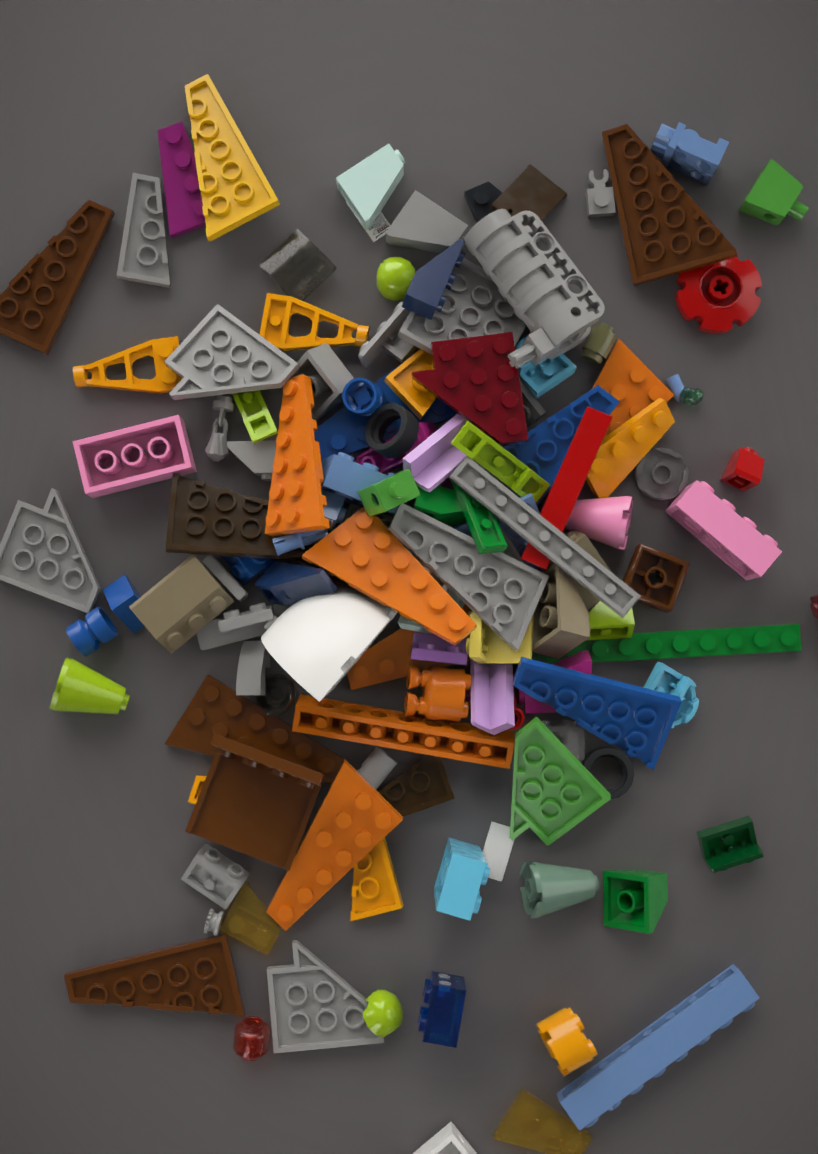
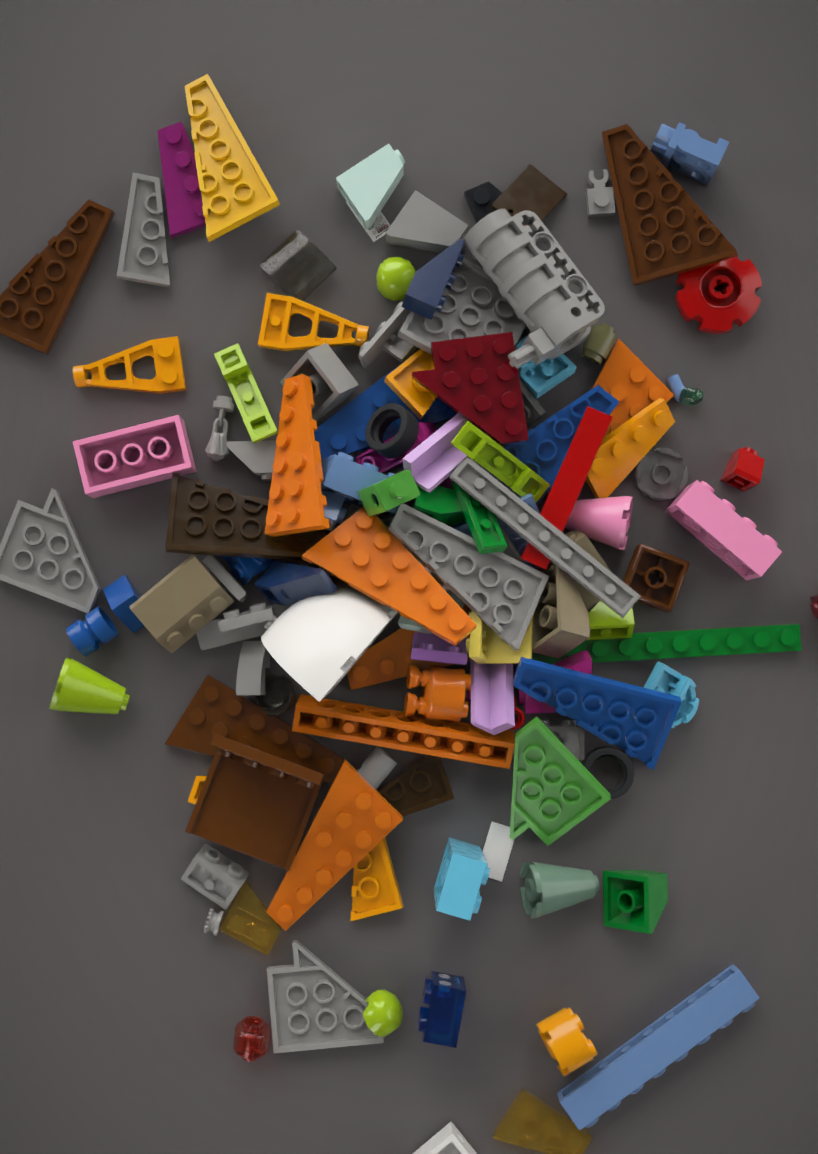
reddish brown wing [64,933,246,1017] -> none
light grey wing [164,304,299,400] -> none
medium blue axle [272,529,328,556] -> none
blue wheel [342,378,386,418] -> none
dark green bracket [697,815,764,873] -> none
bright green torso [738,159,809,225] -> none

